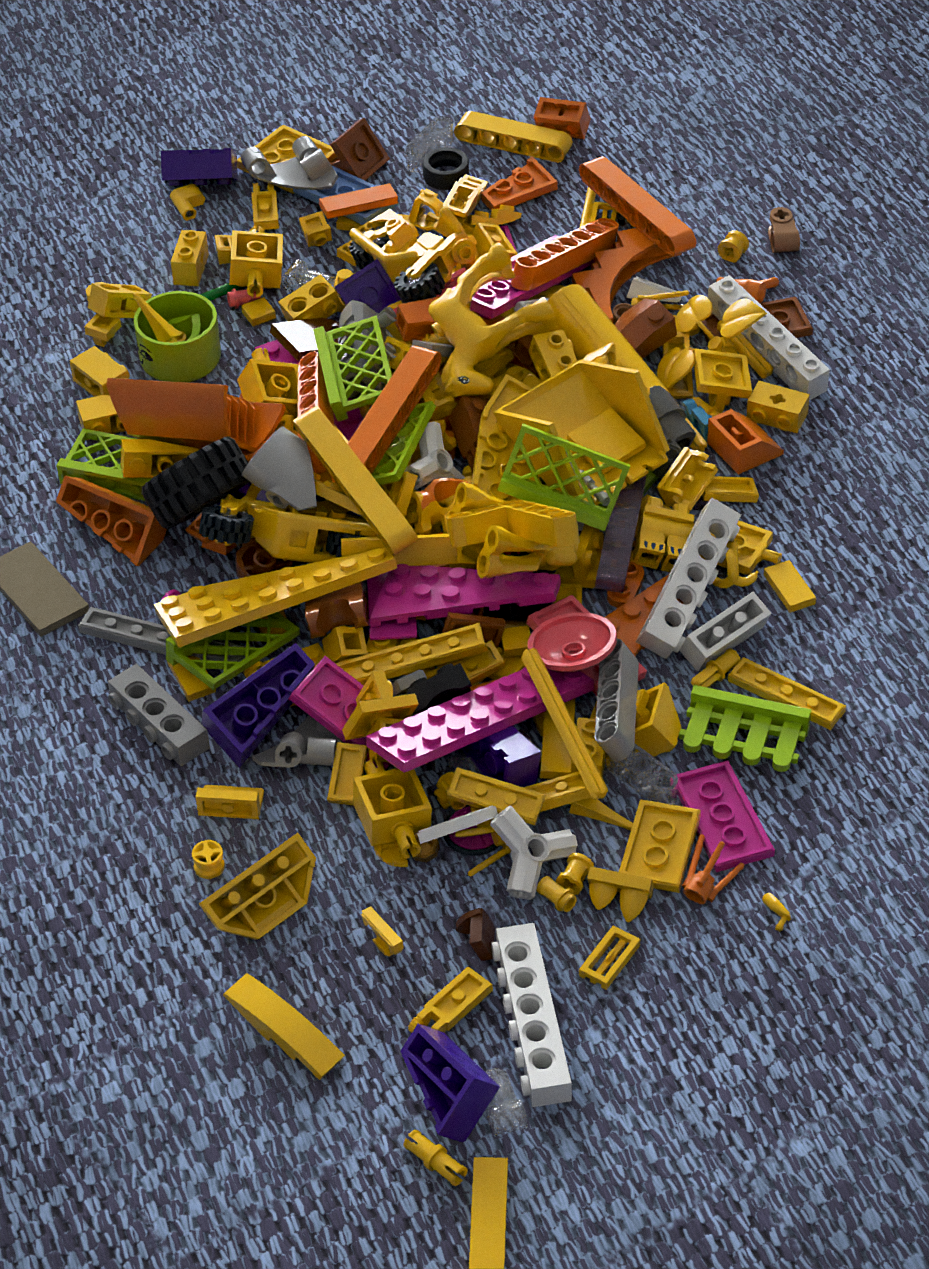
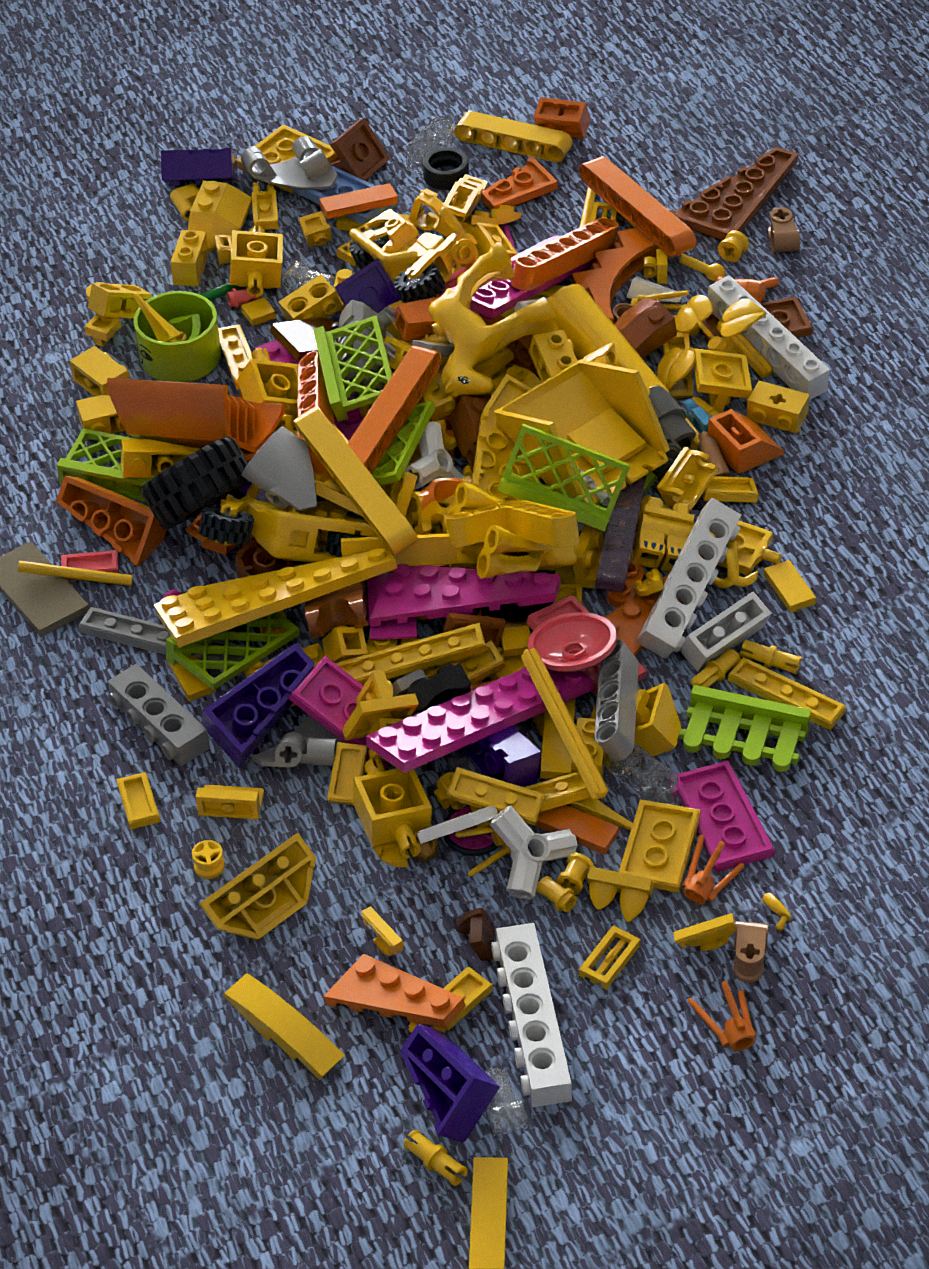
none -> yellow bar [18,561,133,586]
none -> coral tile [61,550,119,581]
none -> yellow tile [116,772,160,830]
none -> yellow wedge [188,181,252,252]
none -> yellow tile [219,324,252,390]
none -> orange wing [323,954,466,1029]
none -> orange tile [534,805,619,855]
none -> yellow tile [633,567,664,597]
none -> yellow tile [643,249,668,284]
none -> dark orange wing [670,147,798,240]
none -> yellow tile [673,913,736,951]
none -> yellow bar [679,253,726,281]
none -> orange plant [688,981,757,1052]
none -> medium nougat cylinder [697,432,731,477]
none -> medium nougat piece [734,921,768,983]
none -> yellow pin [740,639,802,675]

